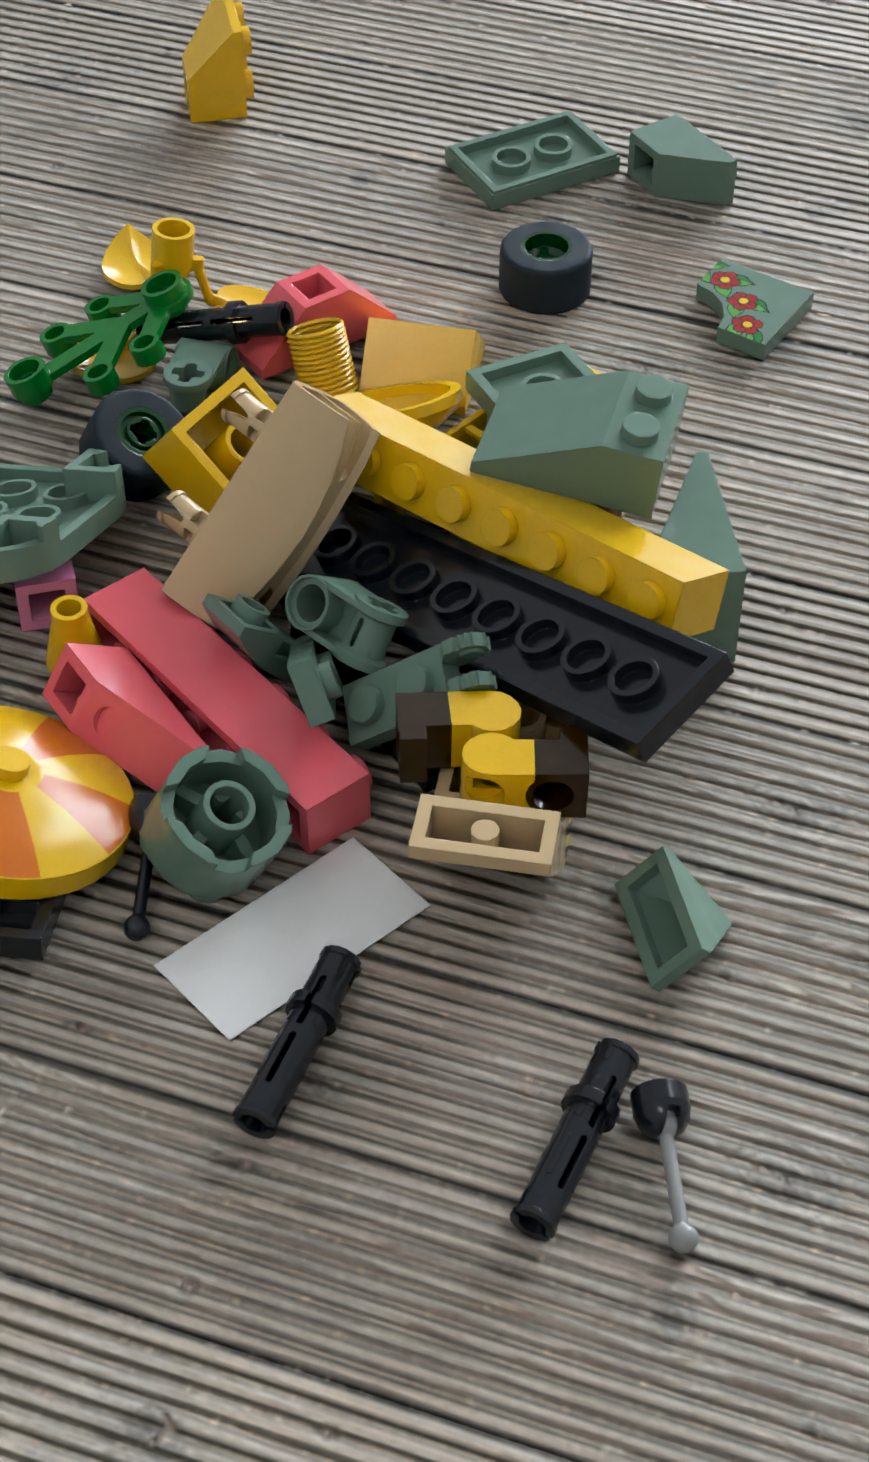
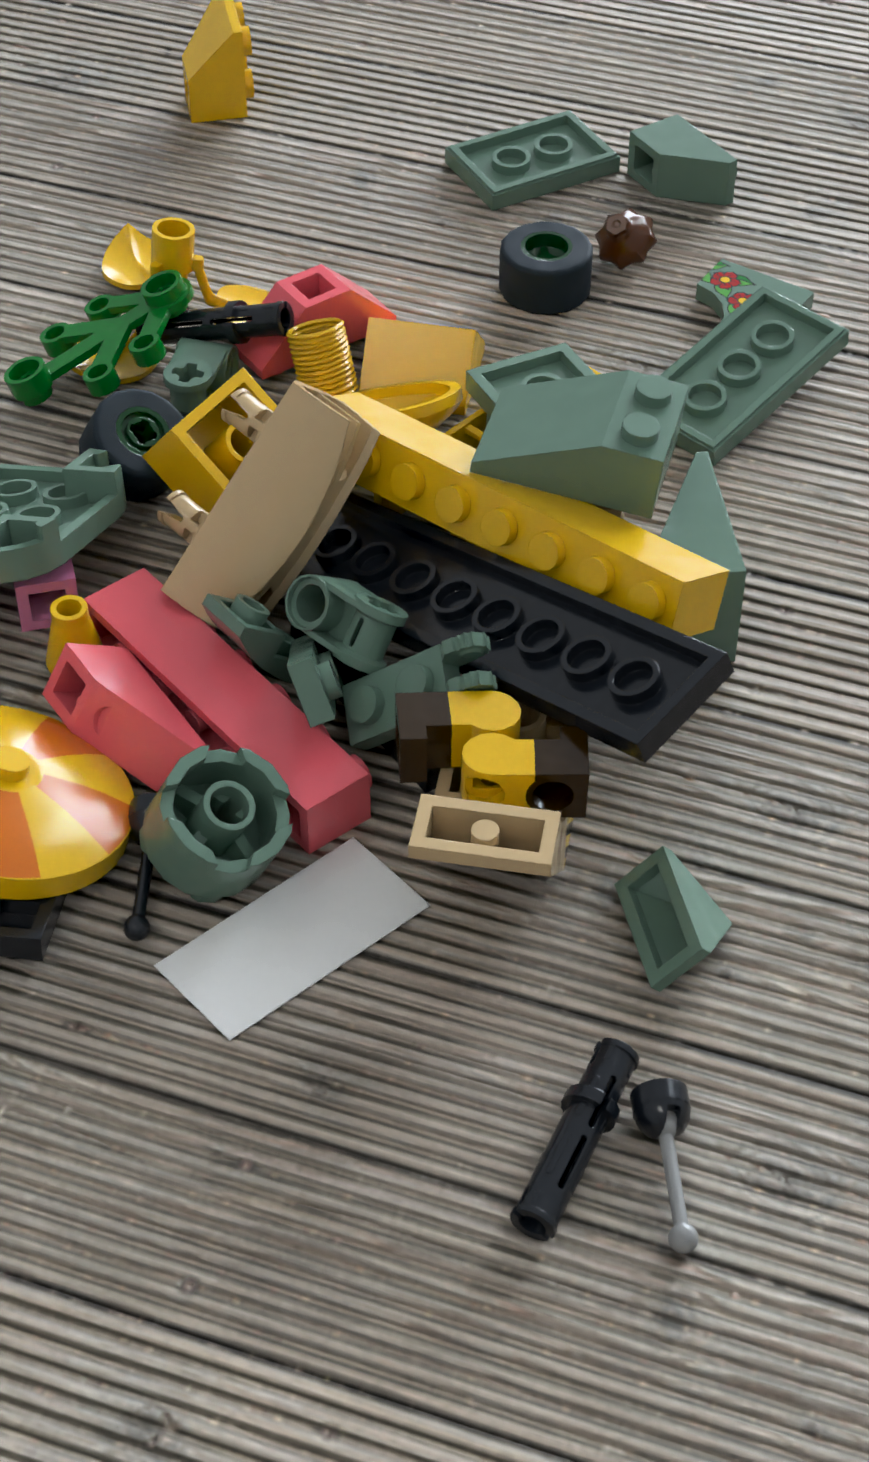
black pin [232,945,362,1139] -> none
none -> reddish brown piece [595,208,657,270]
none -> sand green tile [660,286,849,466]

